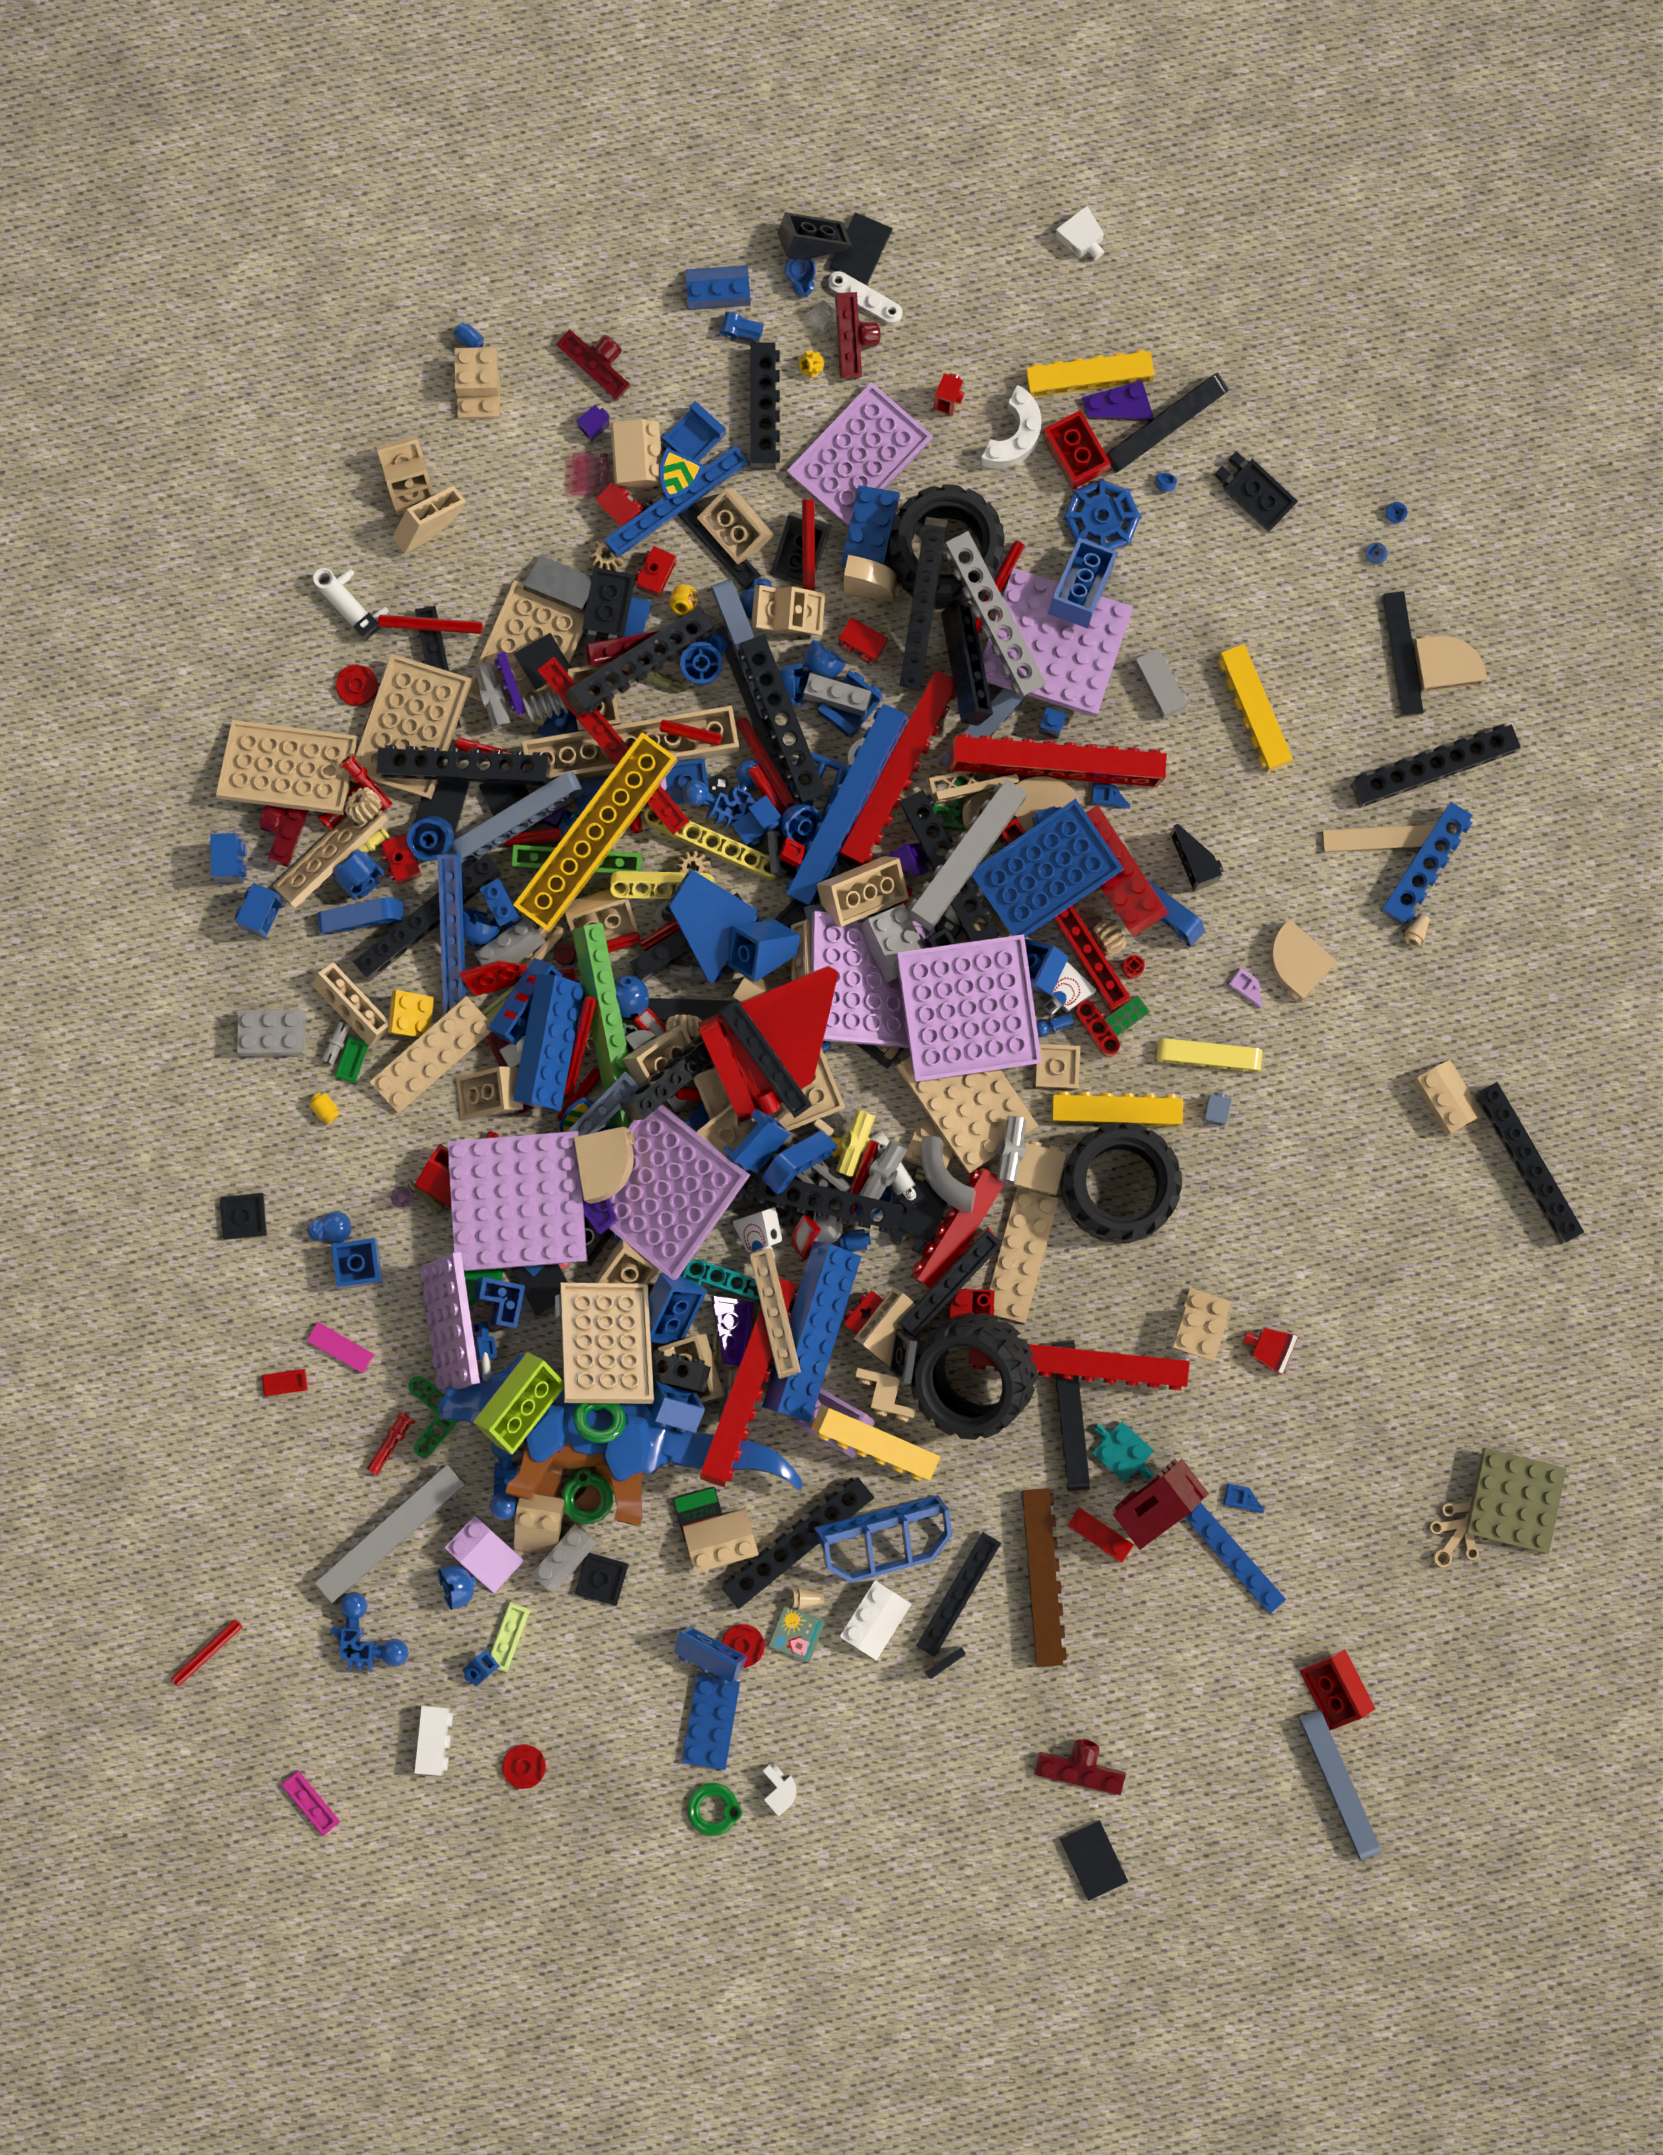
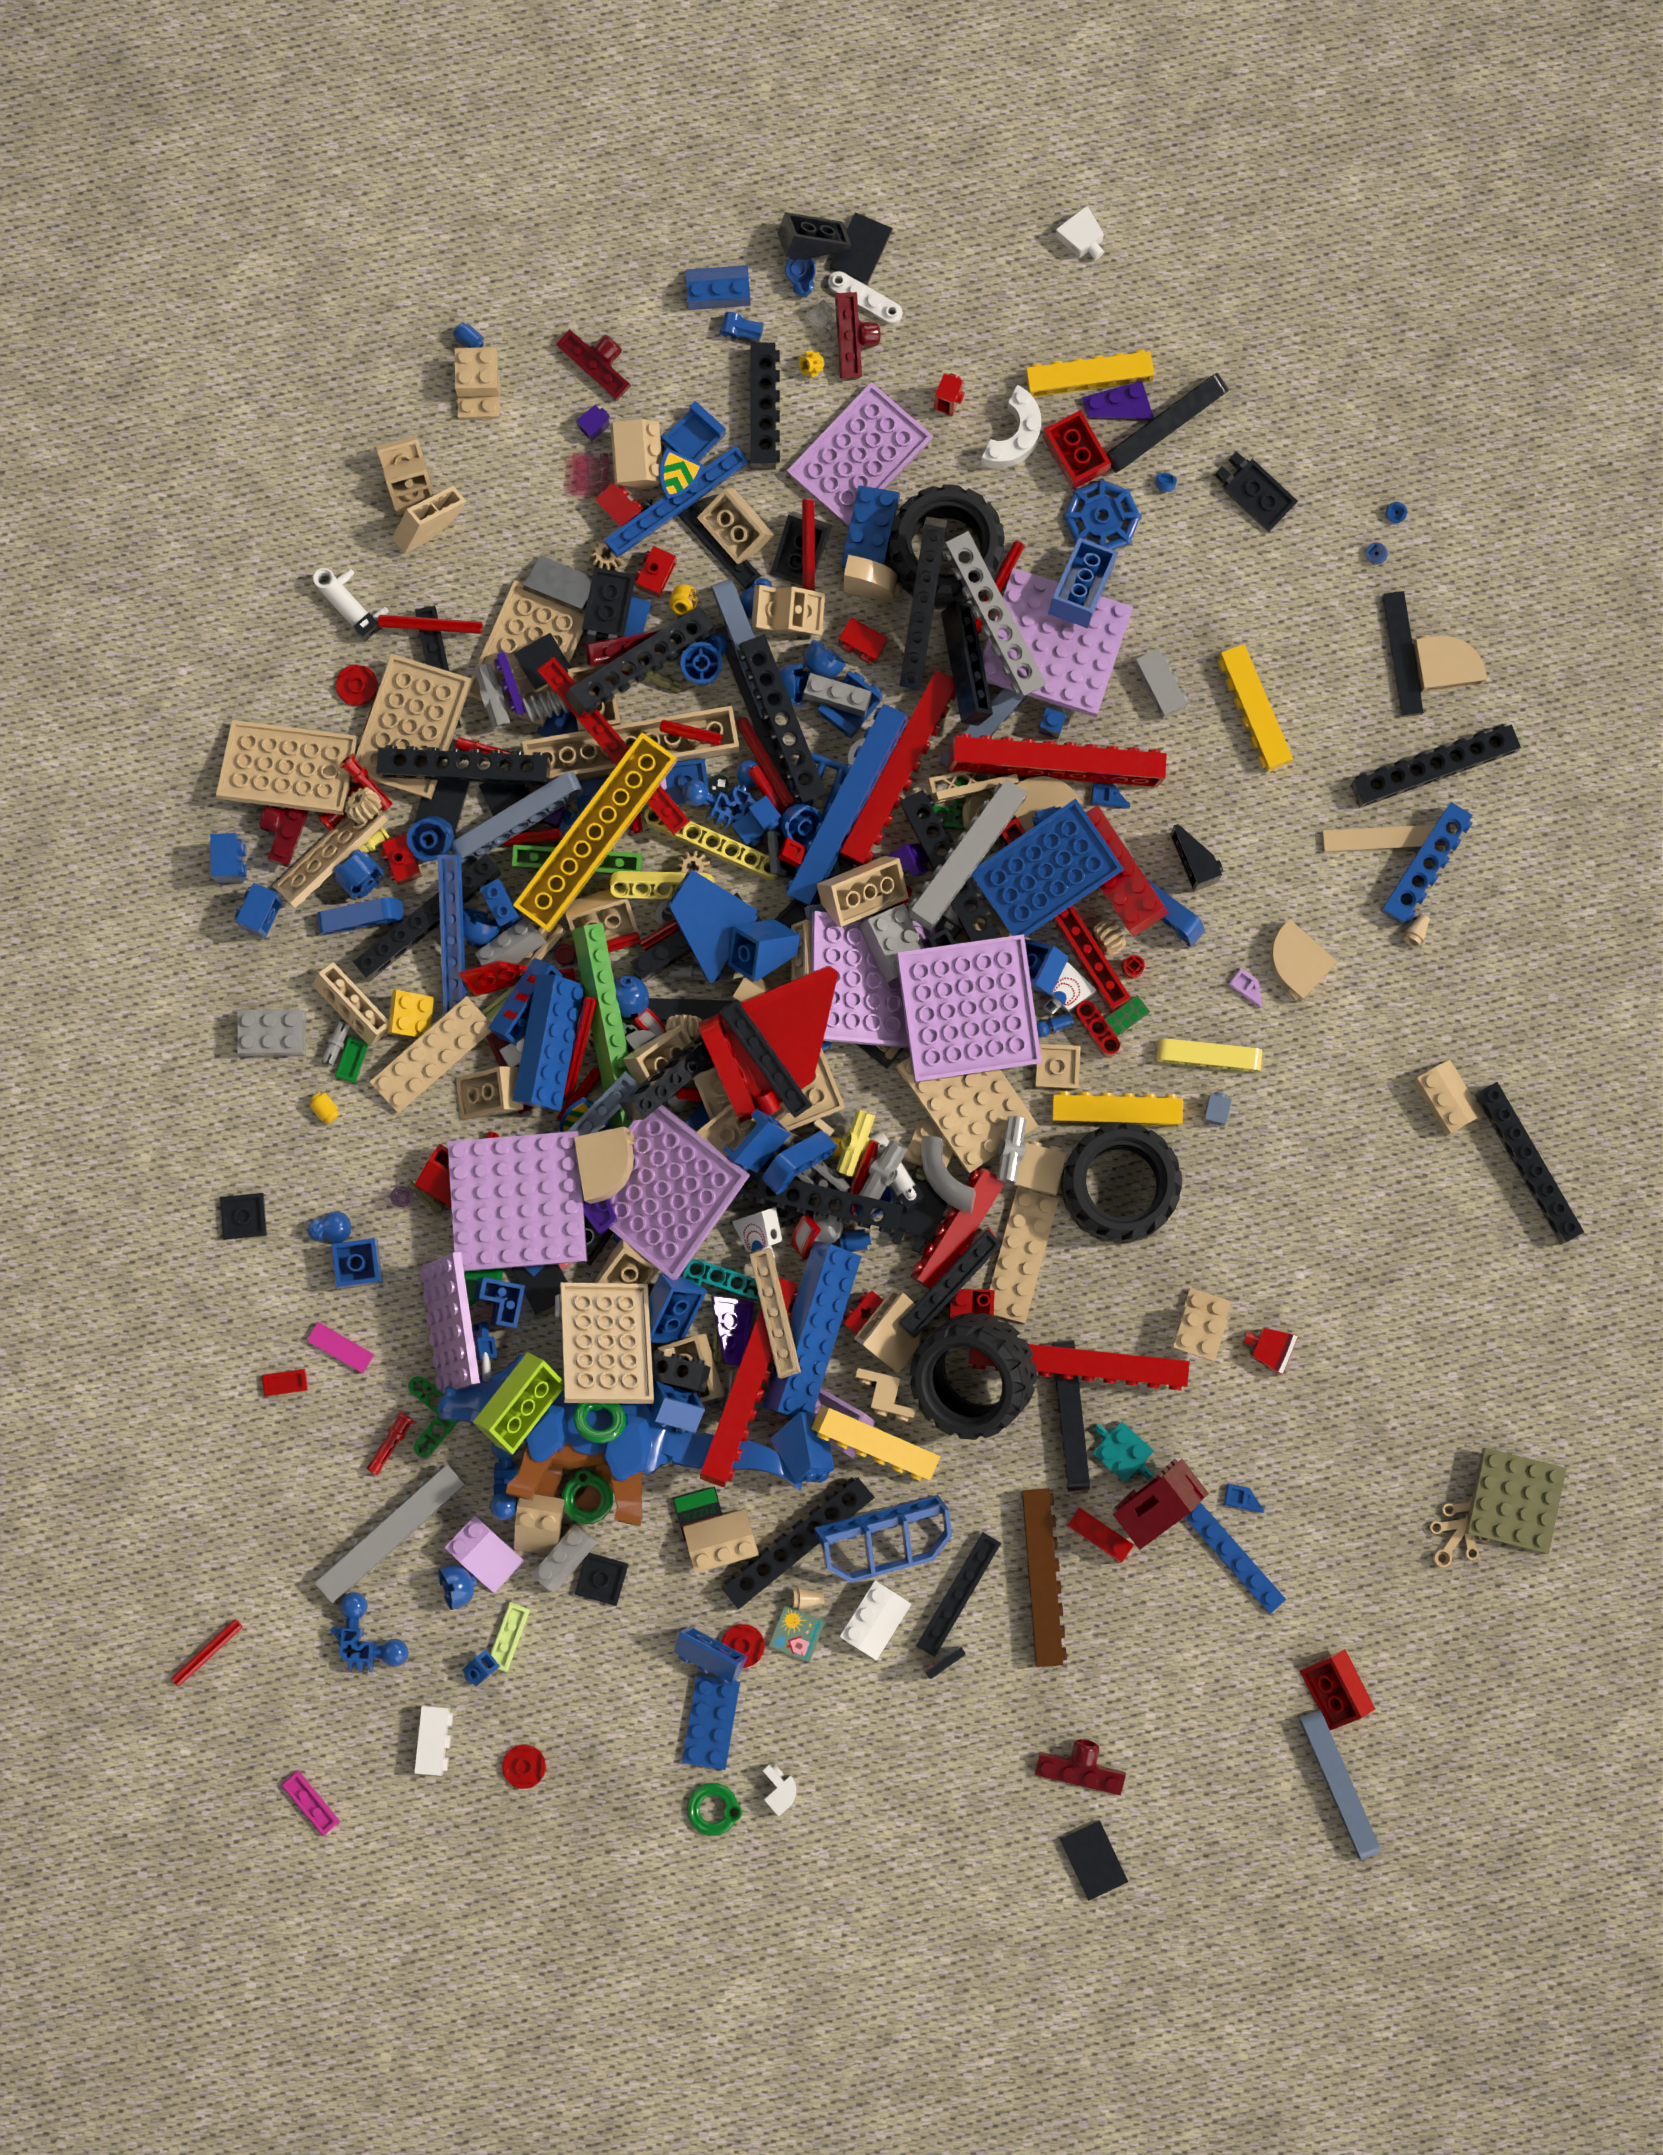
black tile [890,1329,917,1384] -> none
none -> blue slope [770,1412,834,1483]

